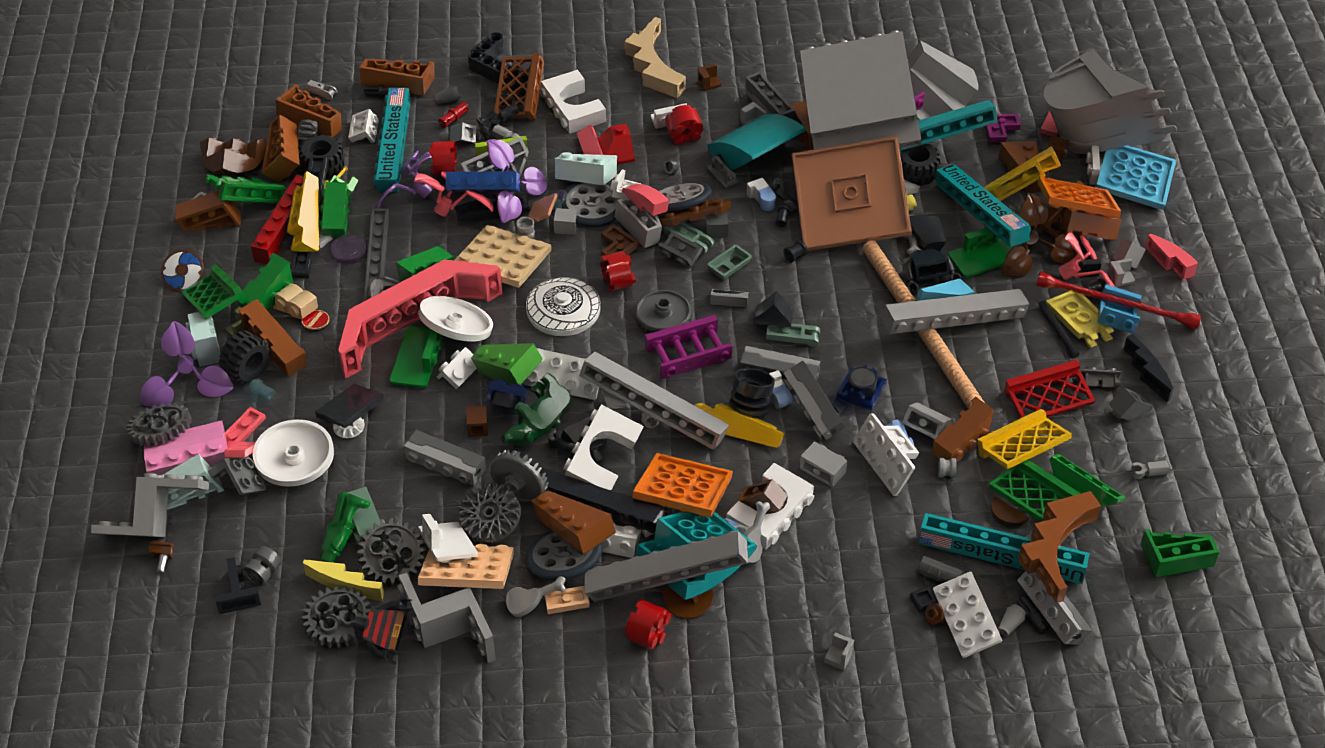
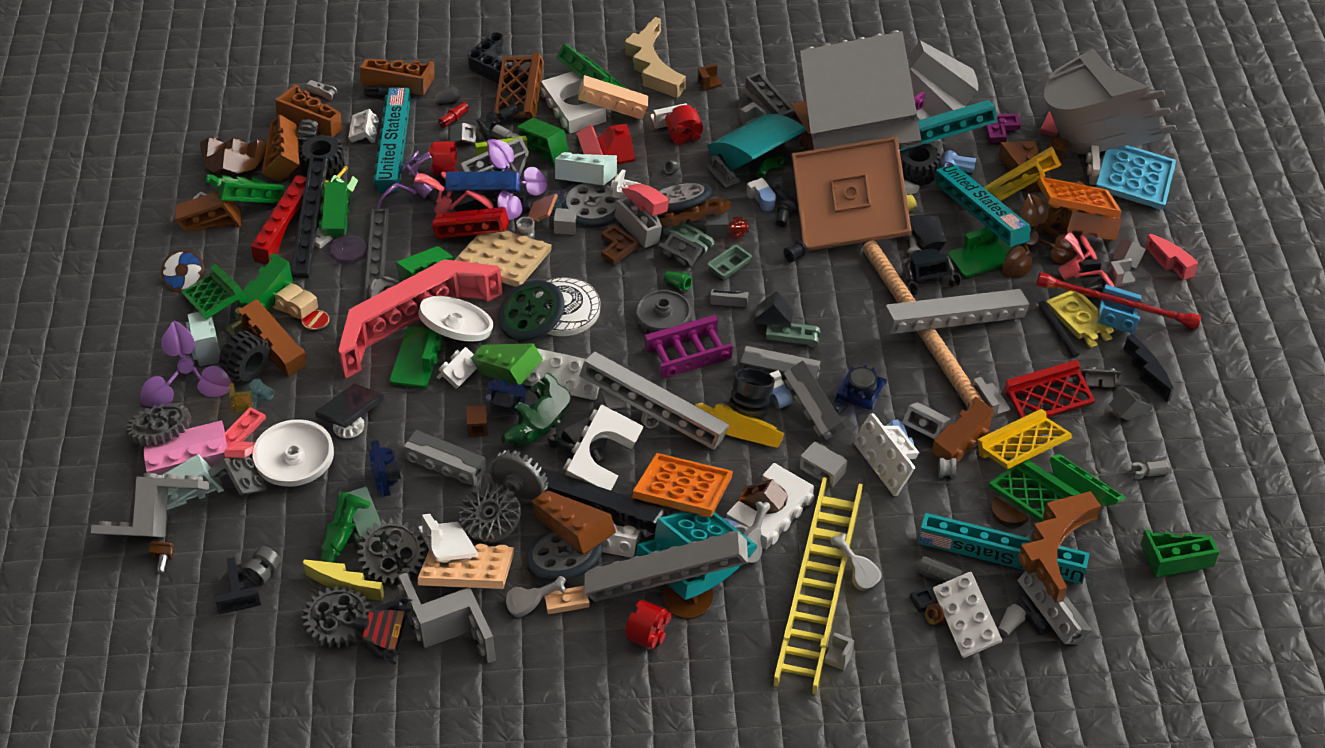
yellow wedge [287,171,319,252] -> none
red brick [600,251,636,292] -> none
medium azure slope [916,279,974,301] -> none
none -> clear yellow panel [229,383,253,412]
none -> clear blue piece [368,440,401,497]
none -> red brick [432,207,509,239]
none -> wedge [498,280,564,341]
none -> green wedge [517,118,570,168]
none -> green fence [556,43,627,89]
none -> light nougat brick [578,75,648,120]
none -> green cone [664,271,692,291]
none -> clear red gear [729,216,749,238]
none -> green arm [756,156,785,179]
none -> light yellow ladder [774,477,863,695]
none -> light grey piece [831,533,881,591]
none -> light blue piece [940,150,976,173]
none -> light grey panel [973,377,1010,418]

